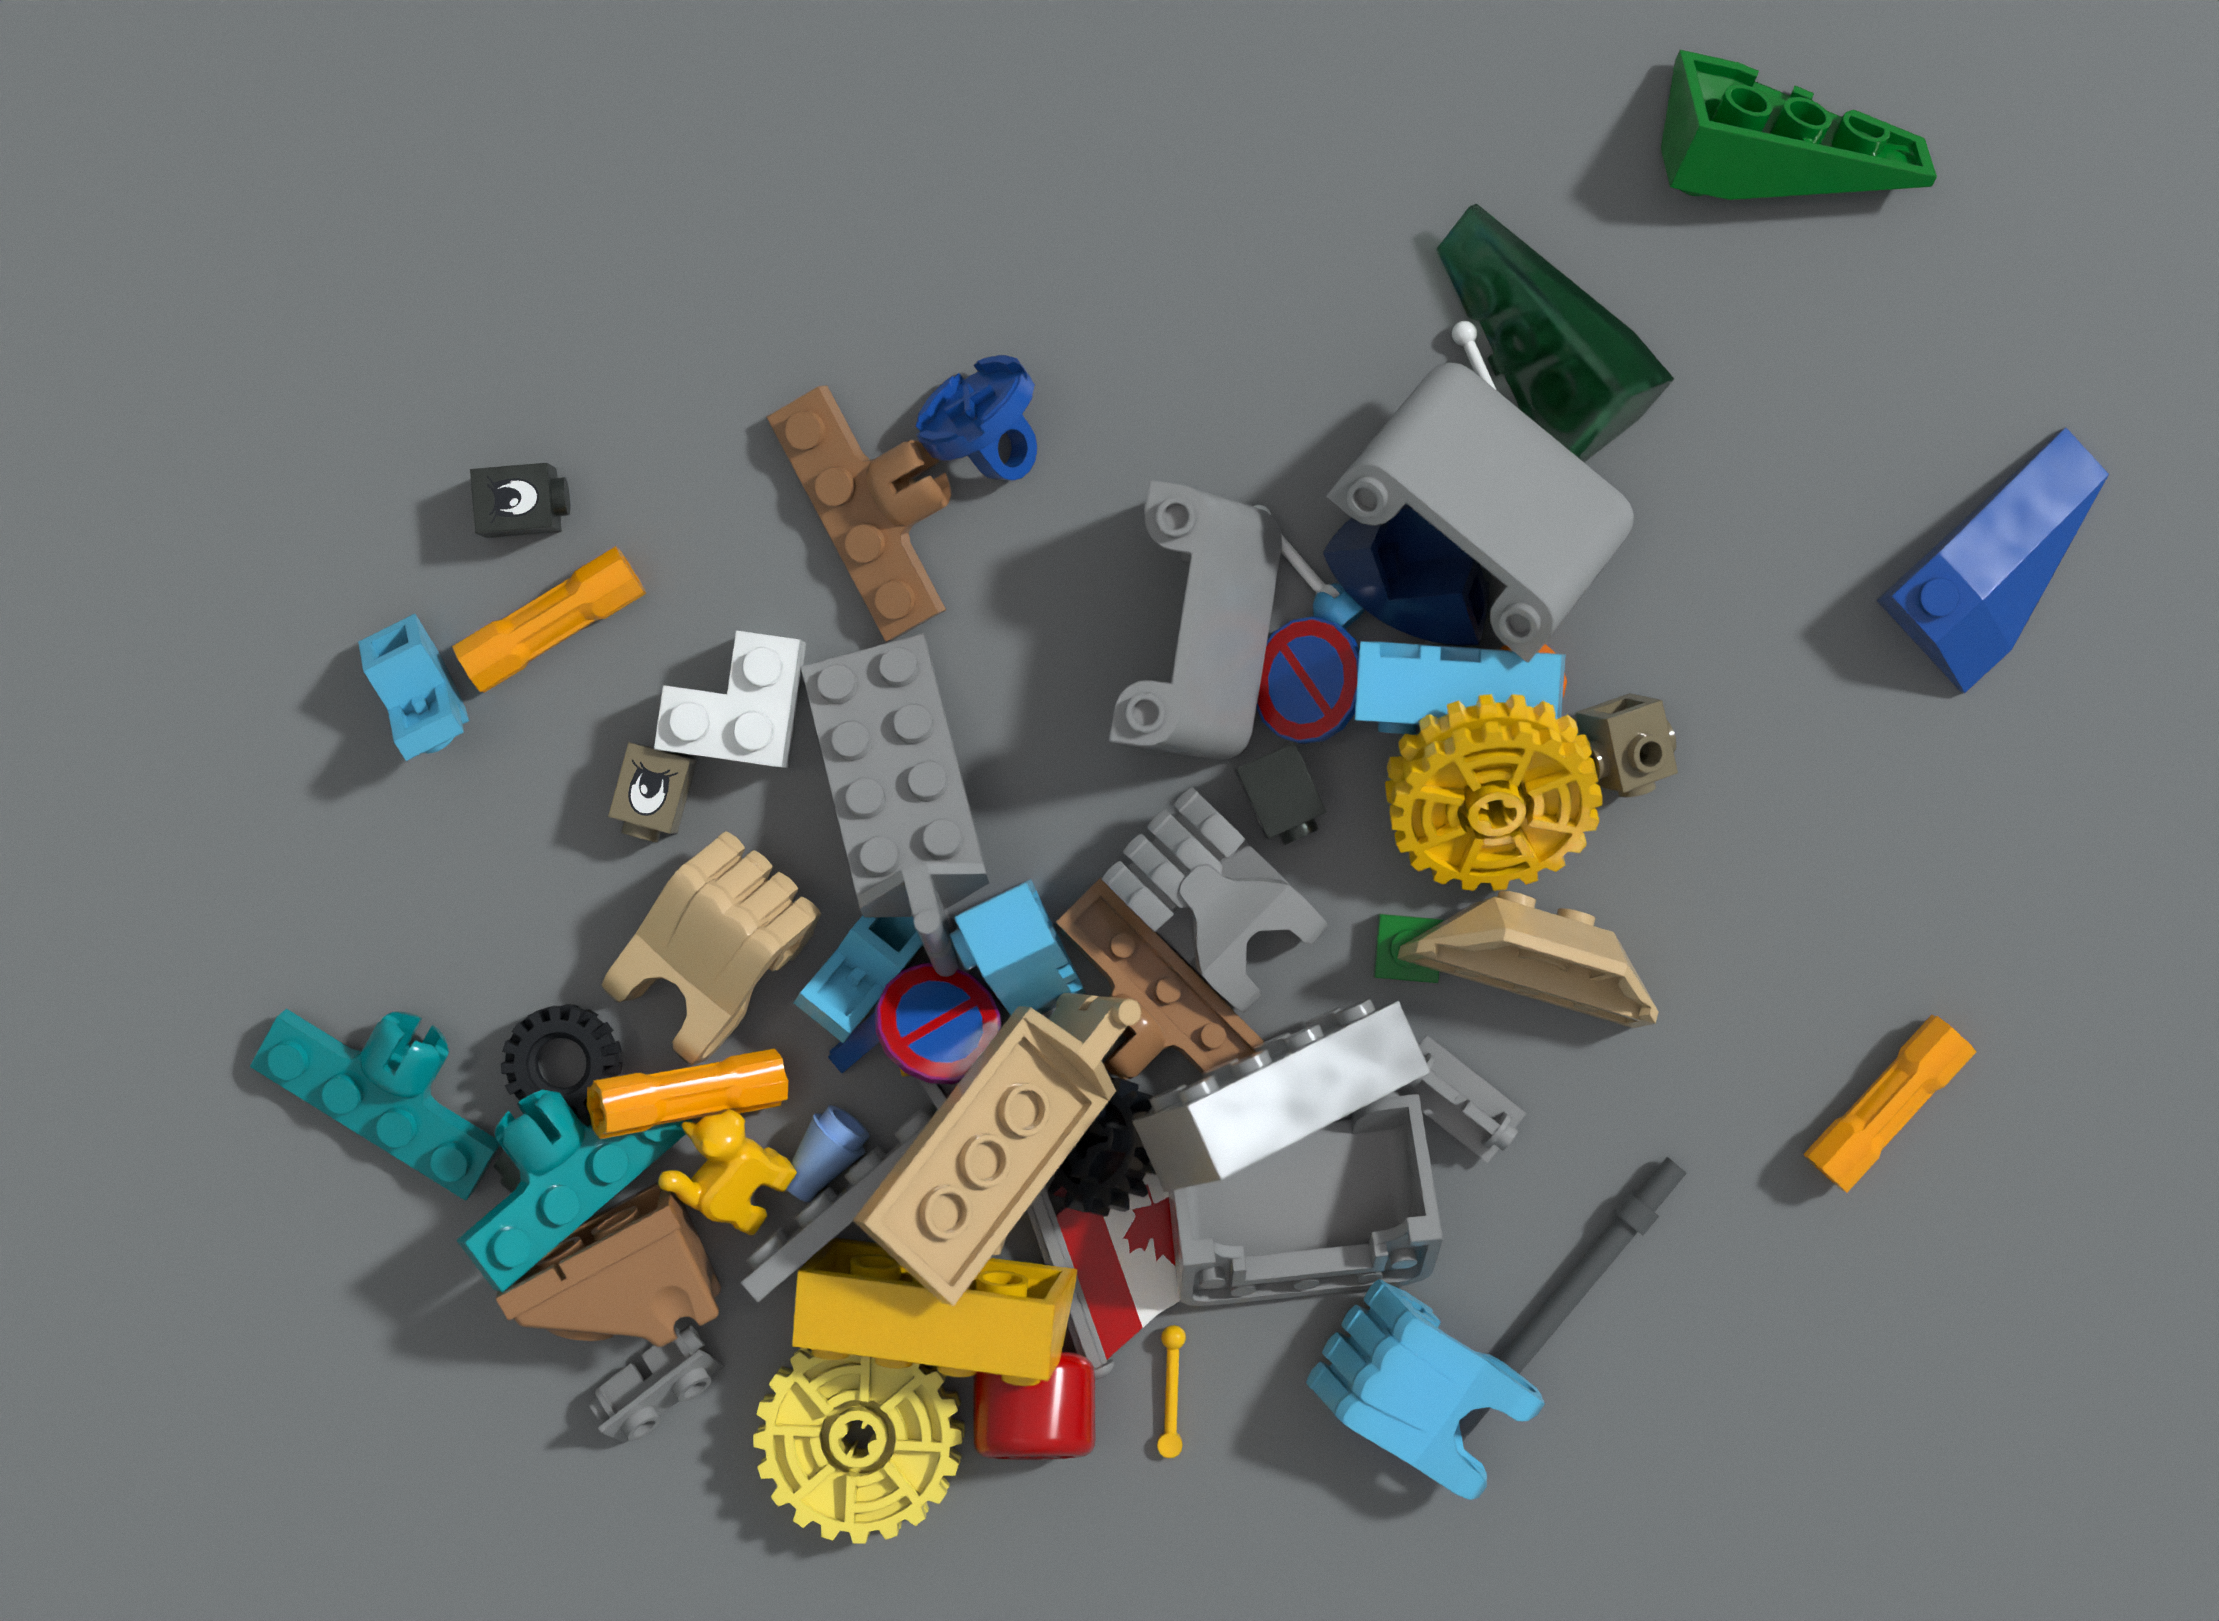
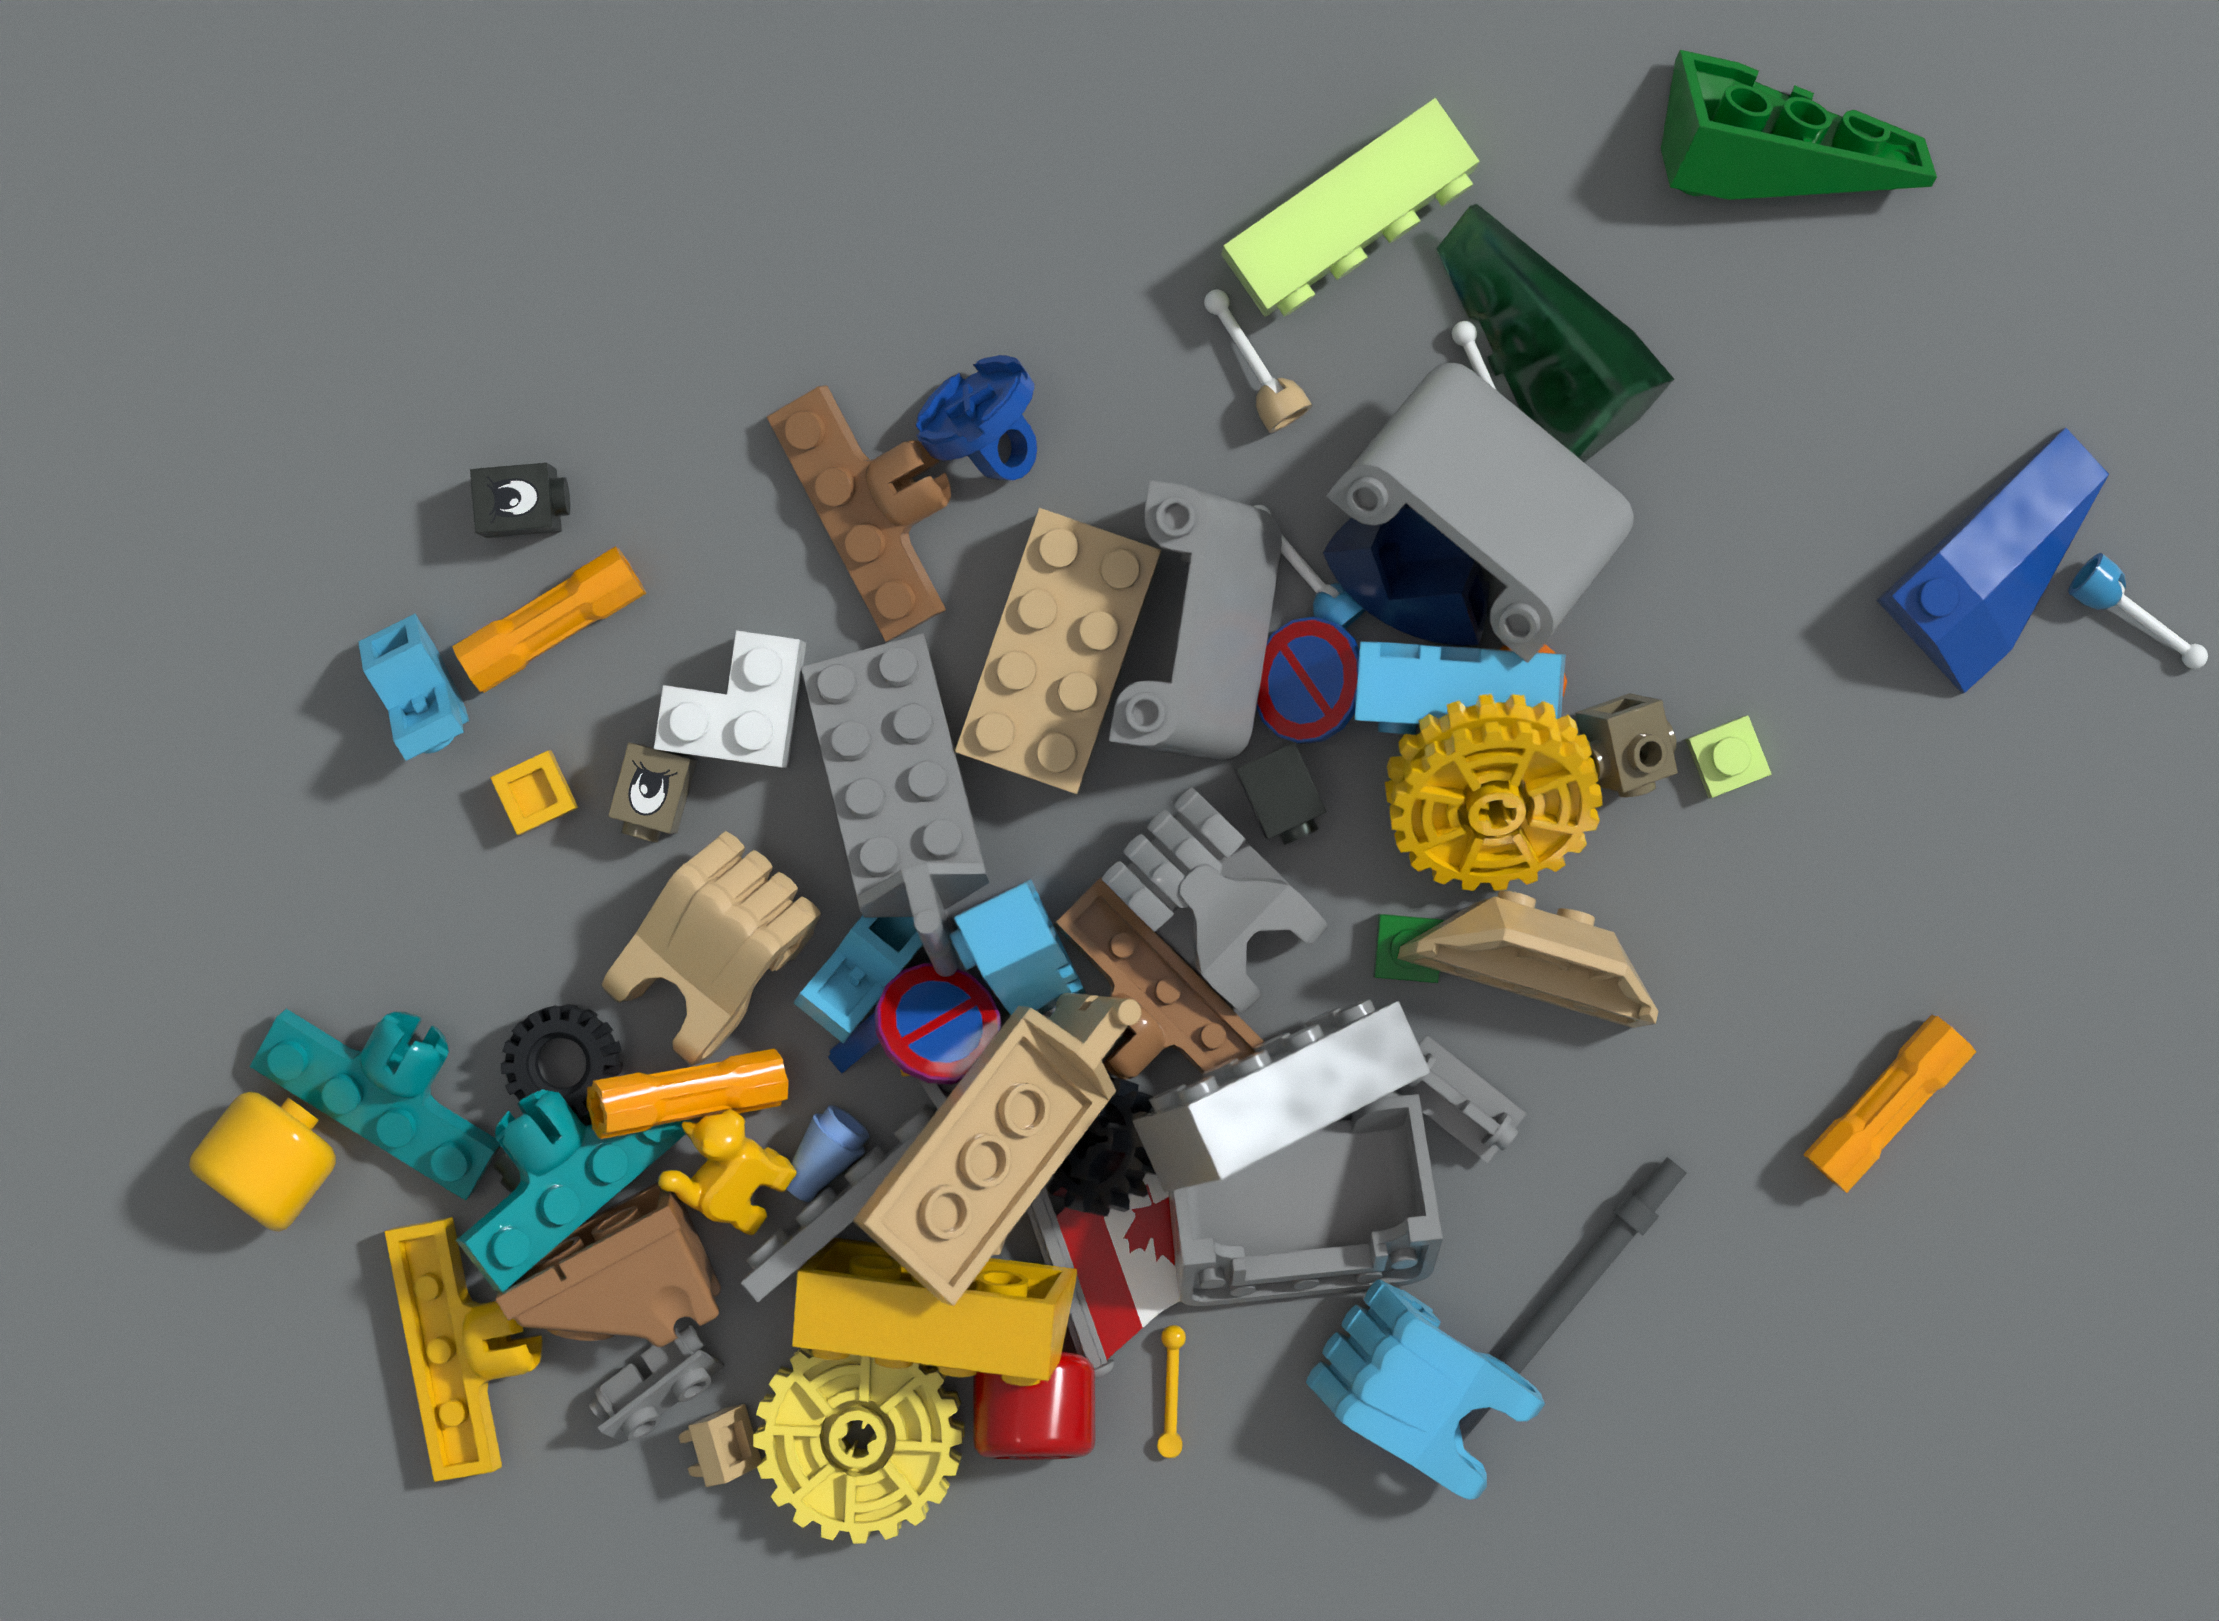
none -> yellow head [189,1092,336,1232]
none -> yellow plate [384,1217,543,1482]
none -> yellow plate [490,750,578,835]
none -> tan tile [678,1404,762,1487]
none -> tan brick [955,508,1161,794]
none -> hinge [1204,289,1313,433]
none -> yellowish green brick [1222,98,1480,317]
none -> yellowish green plate [1685,715,1772,798]
none -> hinge [2068,553,2208,669]

